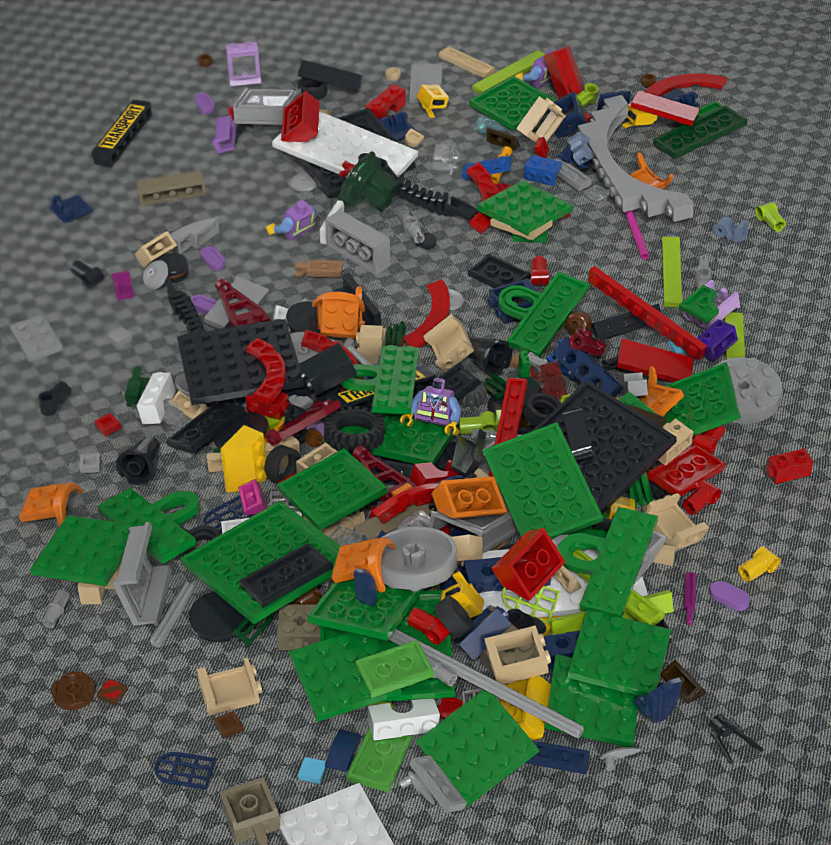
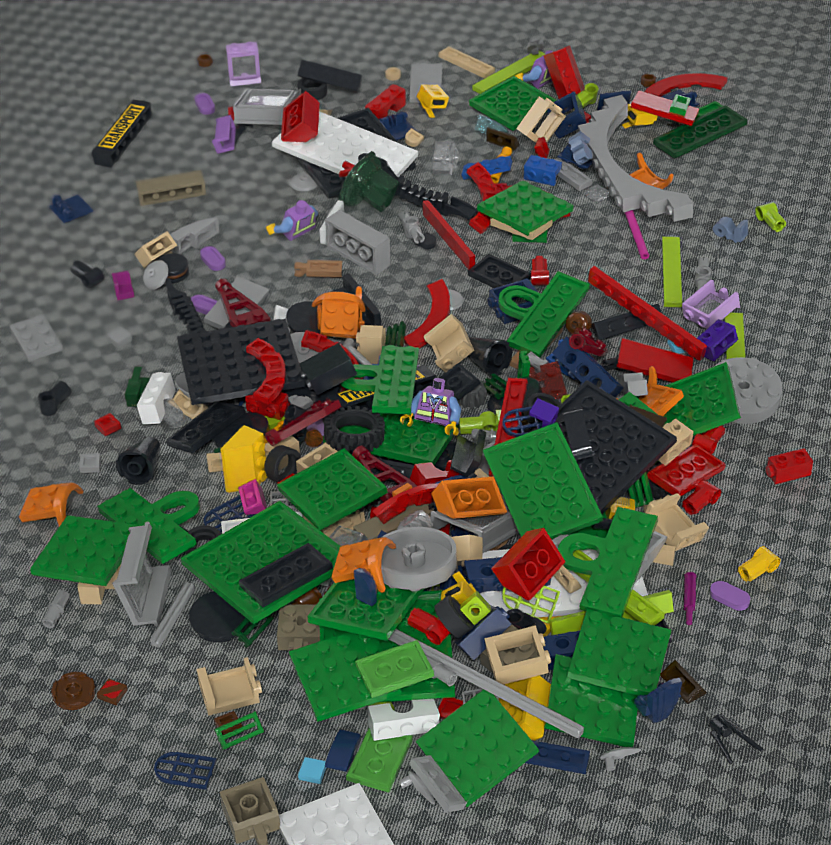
green tile [679,285,719,323] -> none
none -> green tile [214,711,264,750]
none -> red tile [423,200,475,270]
none -> lime plate [460,591,491,625]
none -> dark blue window [502,406,543,437]
none -> flat silver plate [527,39,544,55]
none -> dark purple panel [529,398,559,428]
none -> green tile [669,94,691,116]

